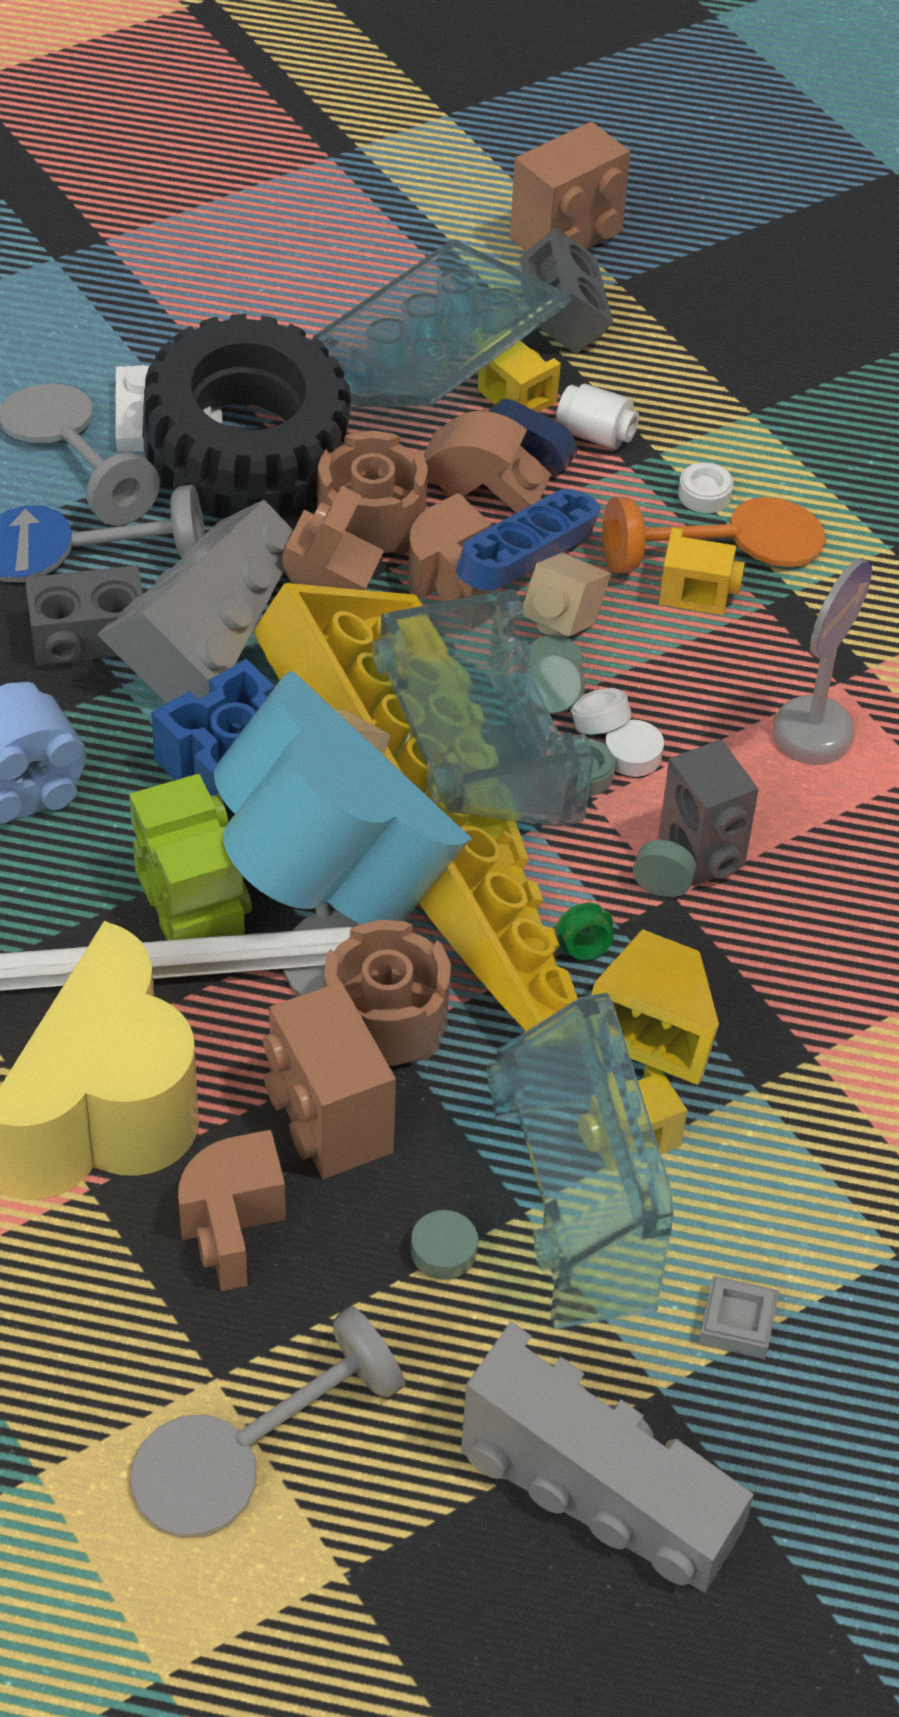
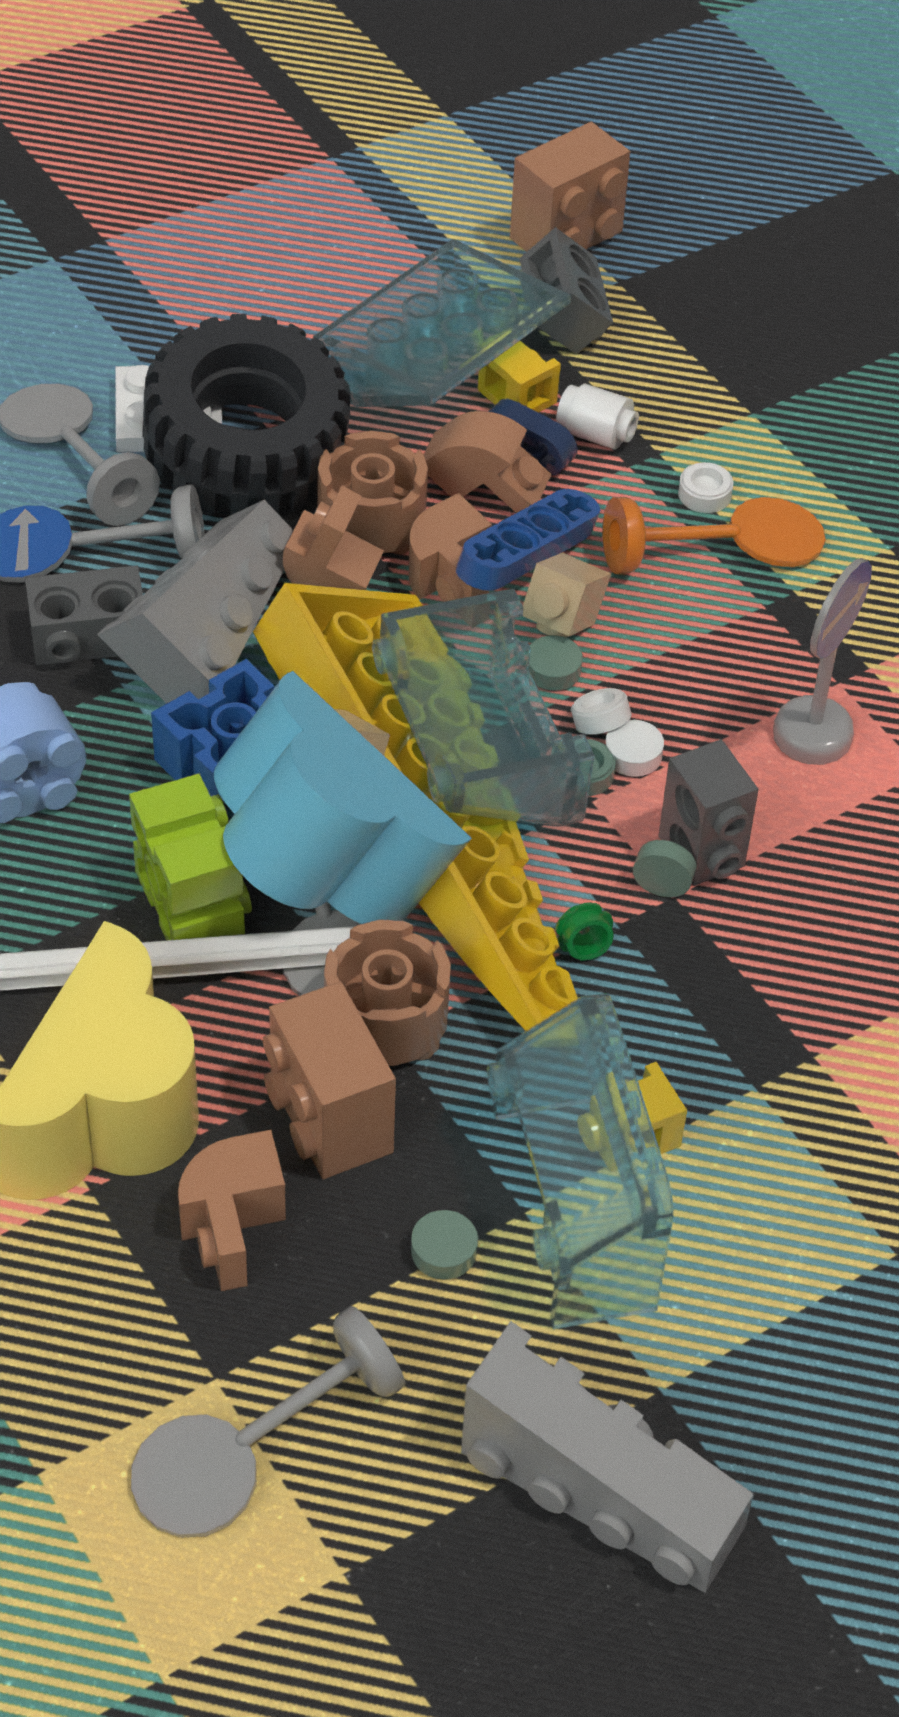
sand green tile [525,655,585,713] -> none
yellow slope [579,929,719,1085] -> none
yellow brick [659,527,745,616] -> none
light grey tile [699,1276,779,1359] -> none

